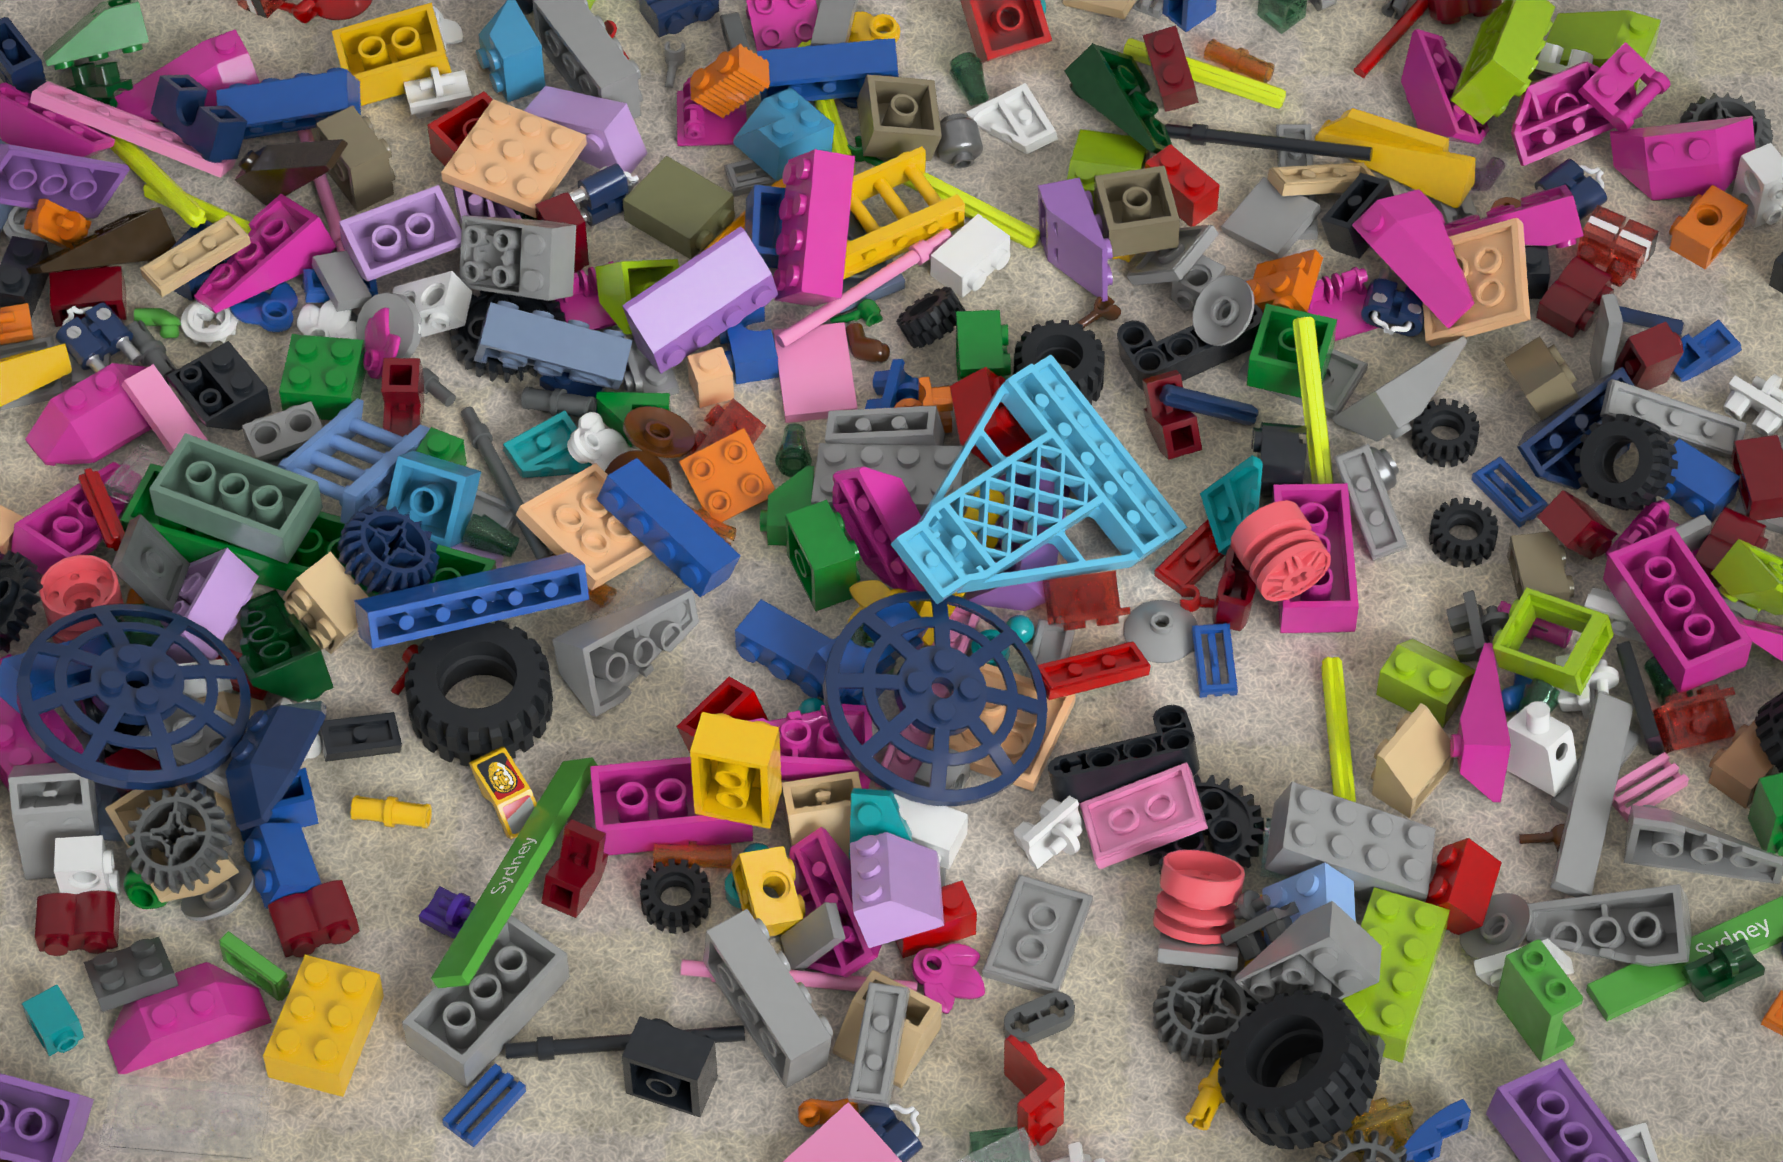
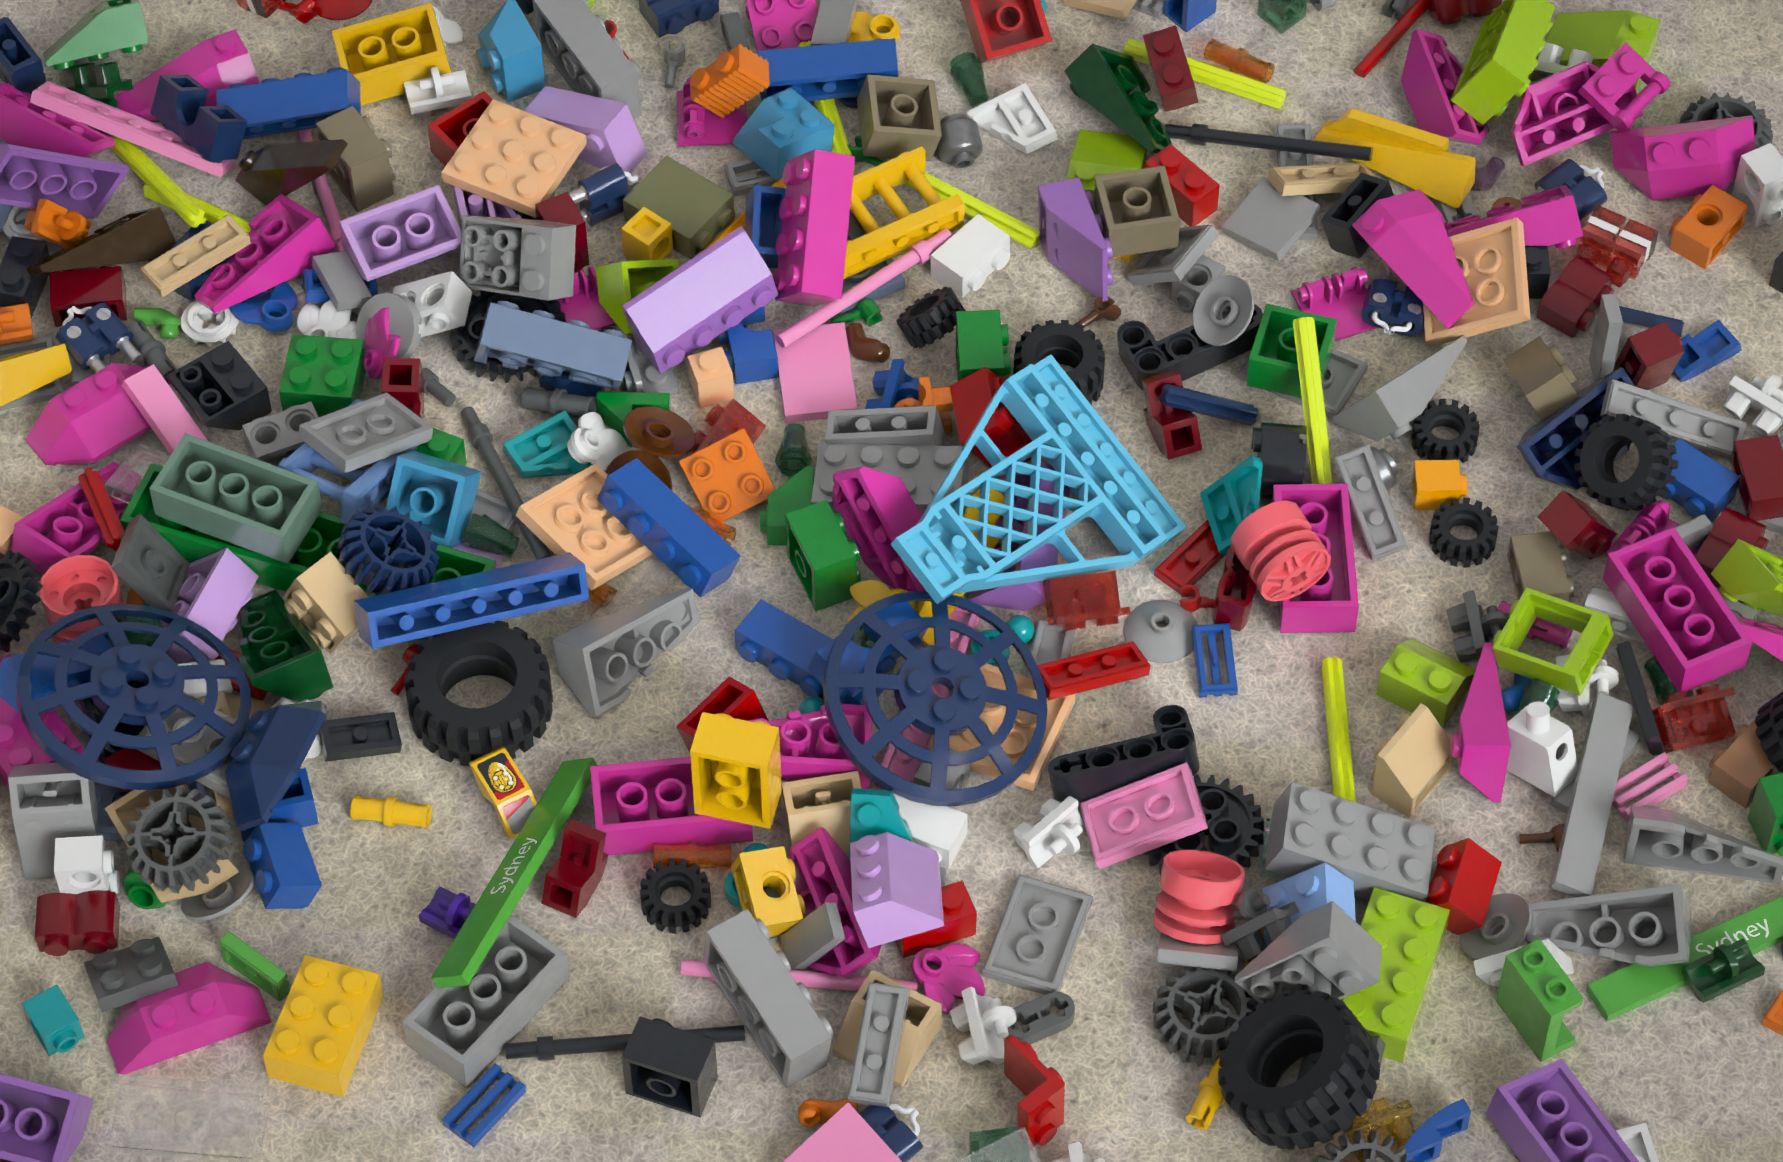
dark red brick [268,880,360,958] -> none
orange plate [1246,249,1323,313] -> none
blue tile [1471,456,1549,528] -> none
none -> light grey plate [298,392,433,473]
none -> yellow brick [621,207,673,261]
none -> white hips [950,987,1017,1065]
none -> light orange brick [1411,460,1467,510]

